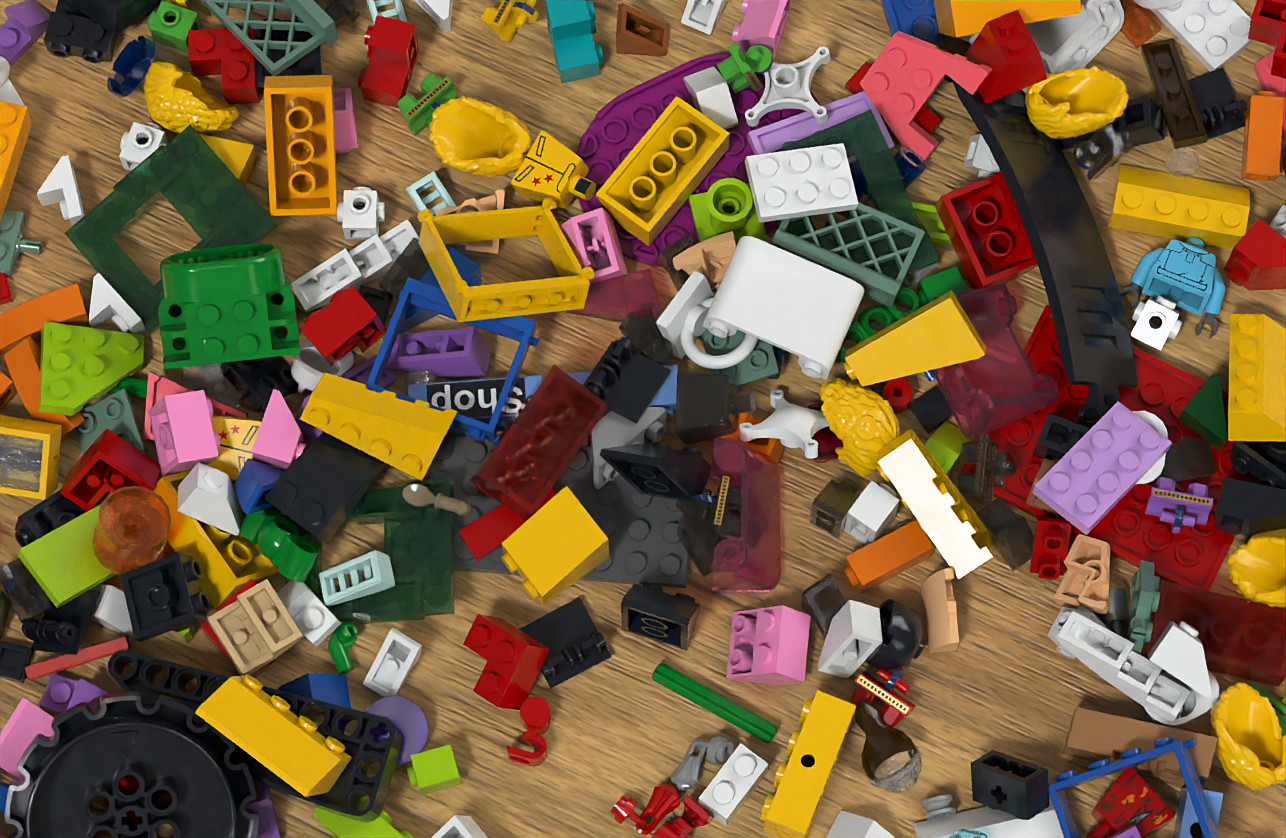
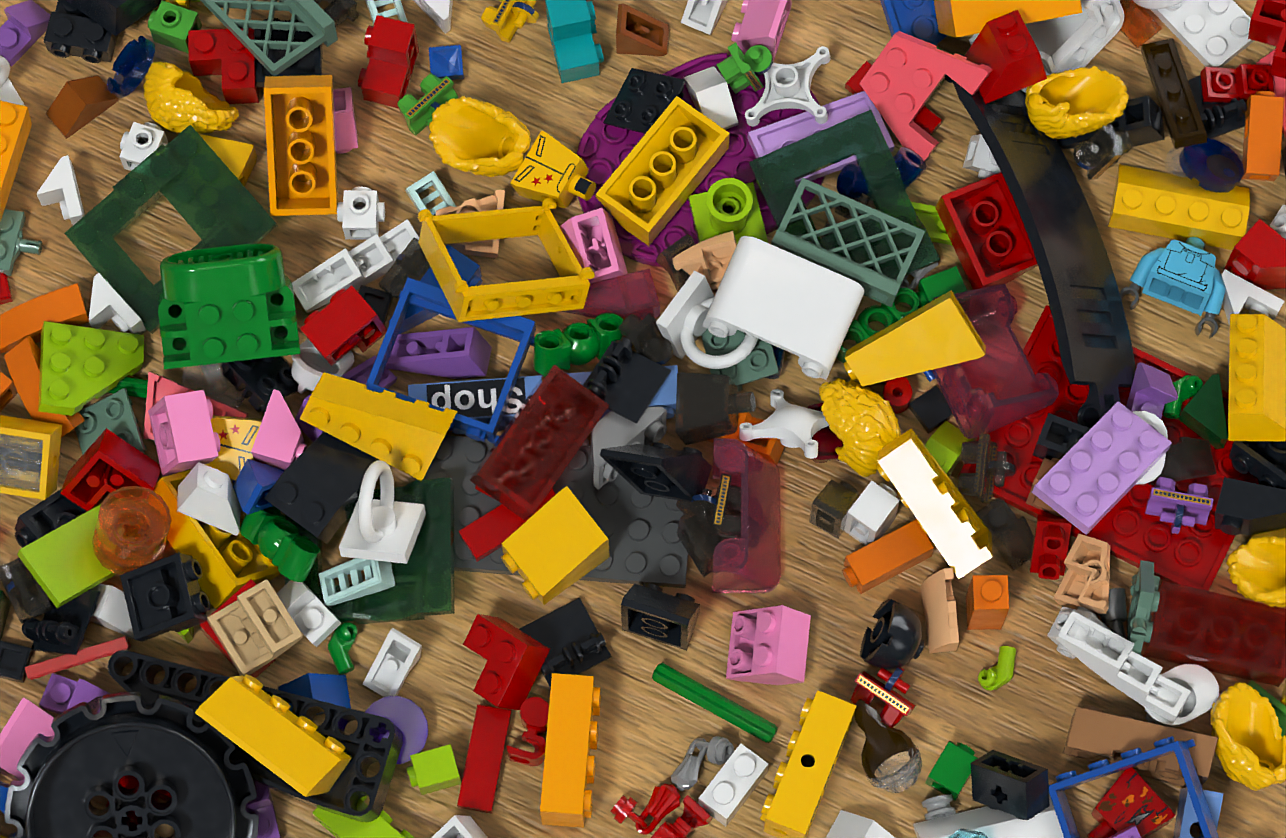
clear tile [403,371,437,391] -> none
dark tan piece [403,484,471,516] -> none
white plate [745,143,859,223] -> none
clear smoke slope [801,574,846,640] -> none
white slope [817,600,883,679] -> none
white brick [1131,295,1183,350] -> none
white slope [1148,621,1212,699] -> none
none -> dark orange slope [46,75,119,139]
none -> white tile [339,460,426,564]
none -> blue tile [429,45,464,80]
none -> red tile [457,704,512,814]
none -> green piece [533,313,624,376]
none -> light orange brick [540,673,601,828]
none -> black hinge [603,68,686,134]
none -> green brick [925,742,978,801]
none -> orange brick [966,575,1009,630]
none -> lime arm [978,646,1016,691]
none -> medium lavender slope [1126,362,1178,419]
none -> green arm [1163,375,1203,419]
none -> clear blue tile [1179,138,1244,192]
none -> red slope [1200,63,1274,102]
none -> white slope [1221,270,1284,326]

